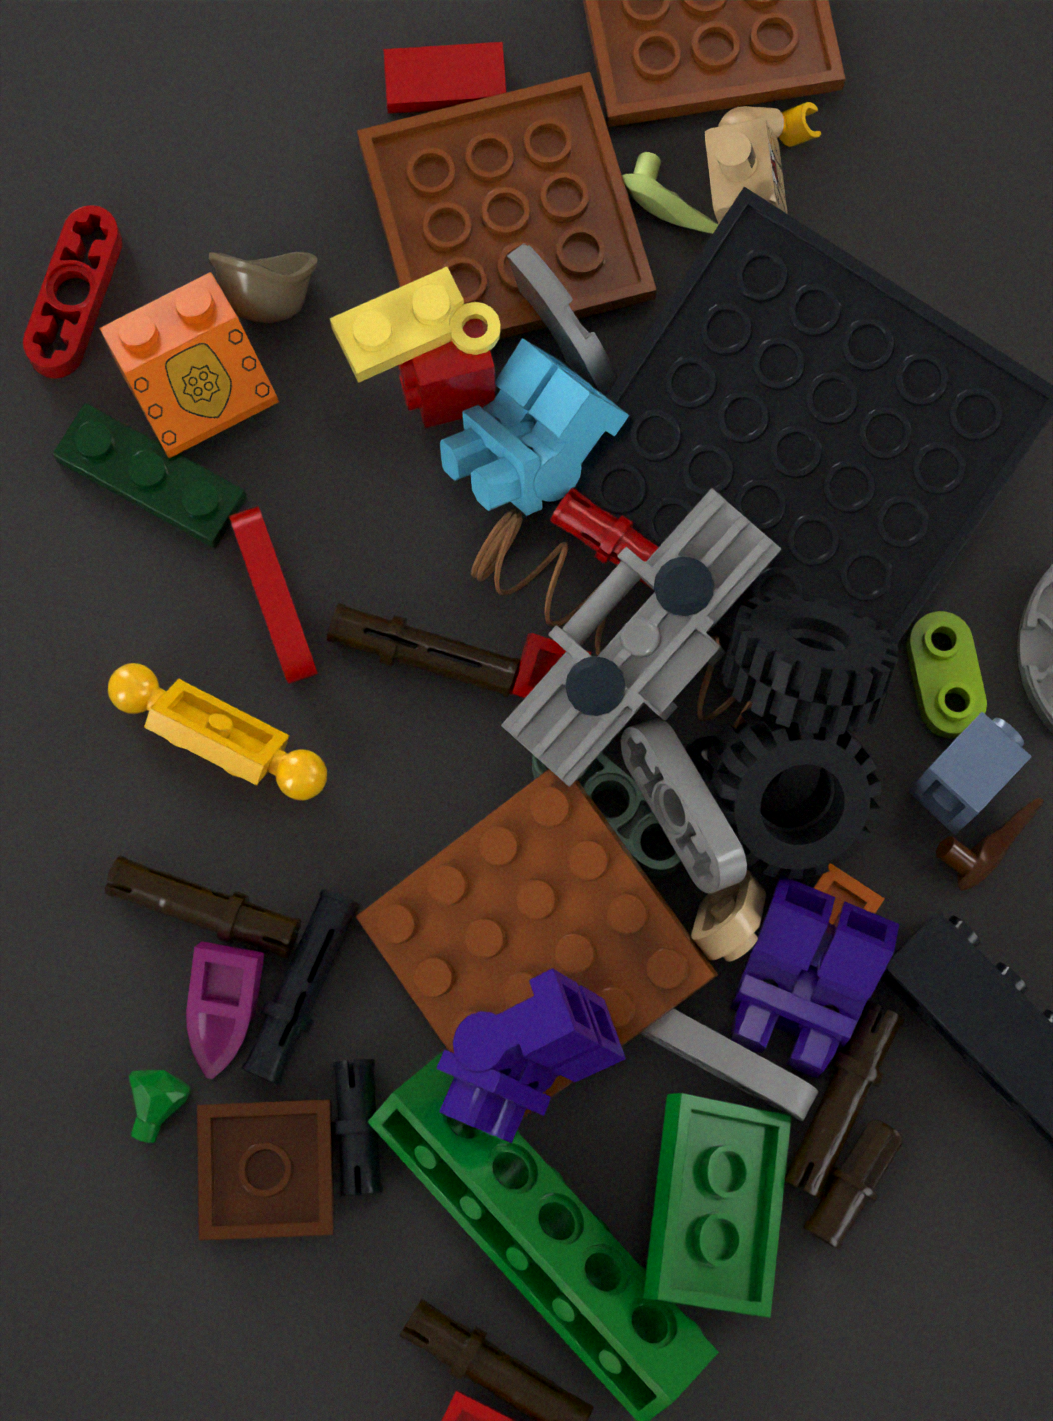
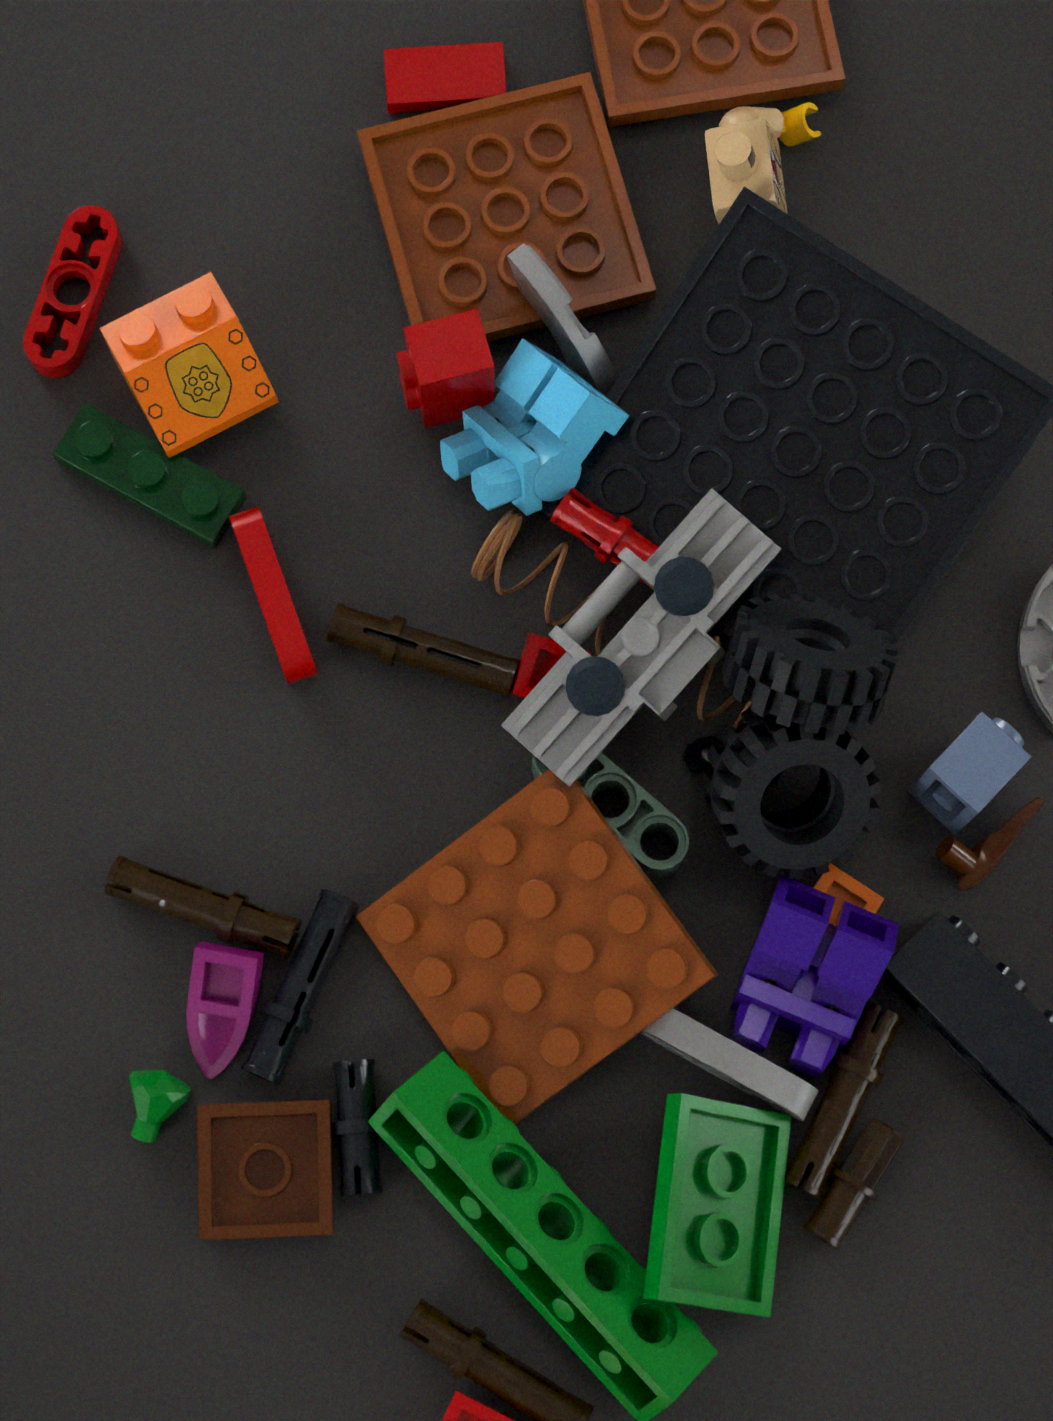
yellow plate [108,663,327,800] -> none
dark tan helmet [208,252,318,323] -> none
light yellow hinge [330,267,501,383] -> none
dark purple hips [436,968,626,1143] -> none
light grey beam [621,718,747,894] -> none
yellowish green bar [622,152,718,234] -> none
tan plate [691,870,766,962] -> none
lime plate [906,611,987,739] -> none

